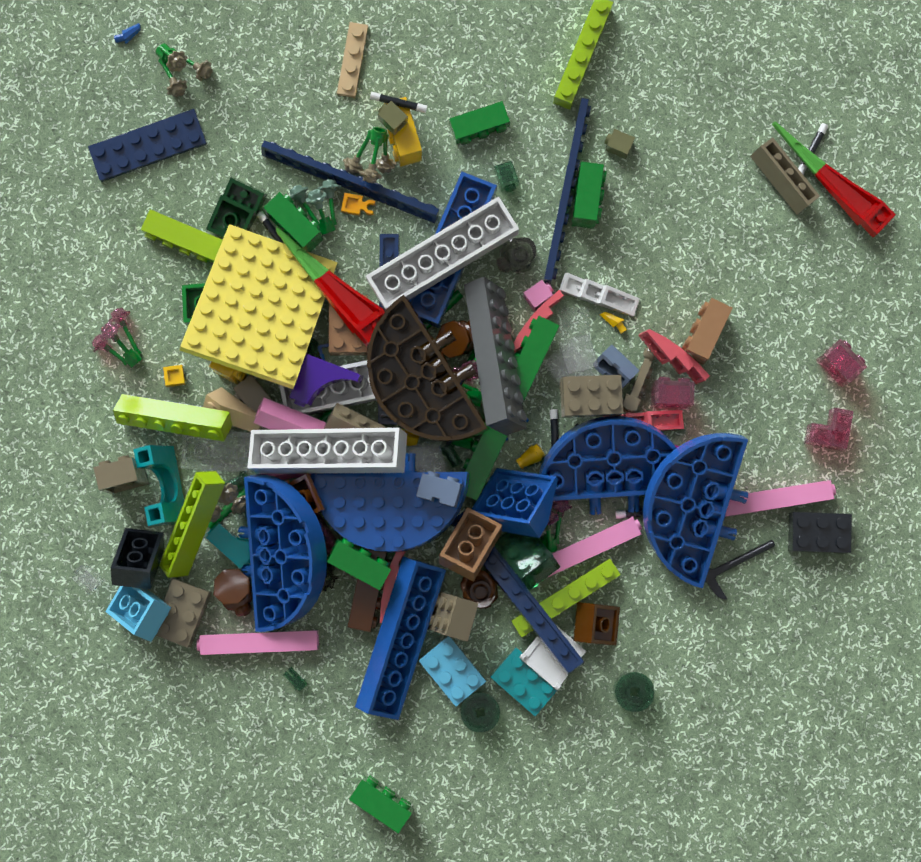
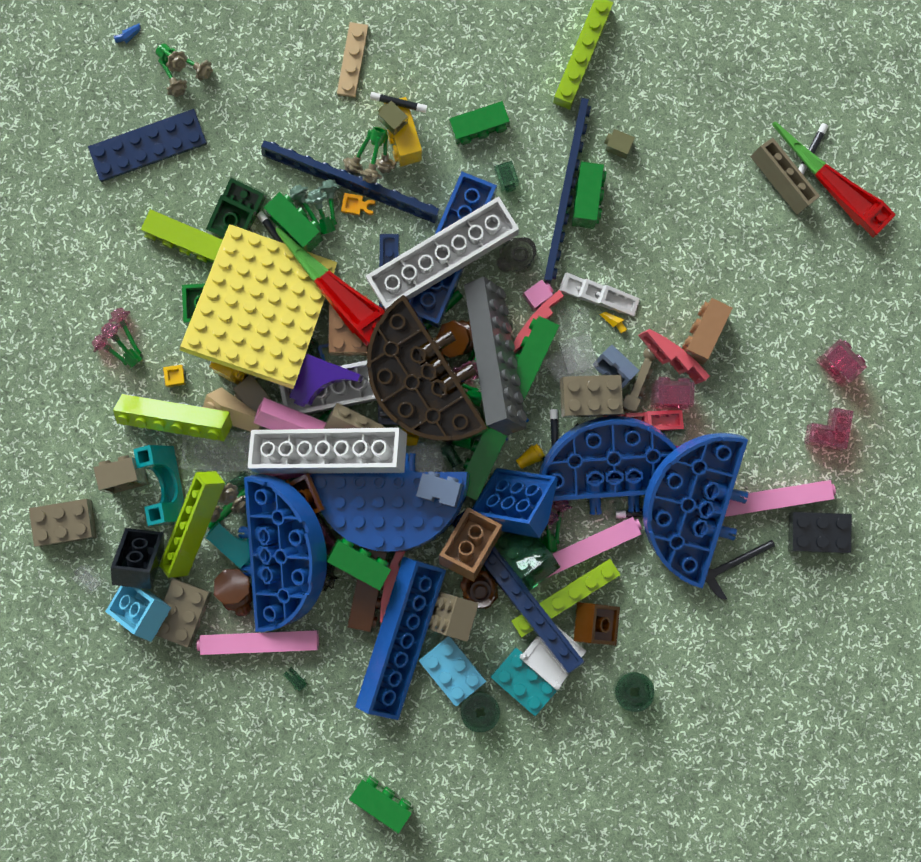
none -> dark tan brick [29,499,97,547]

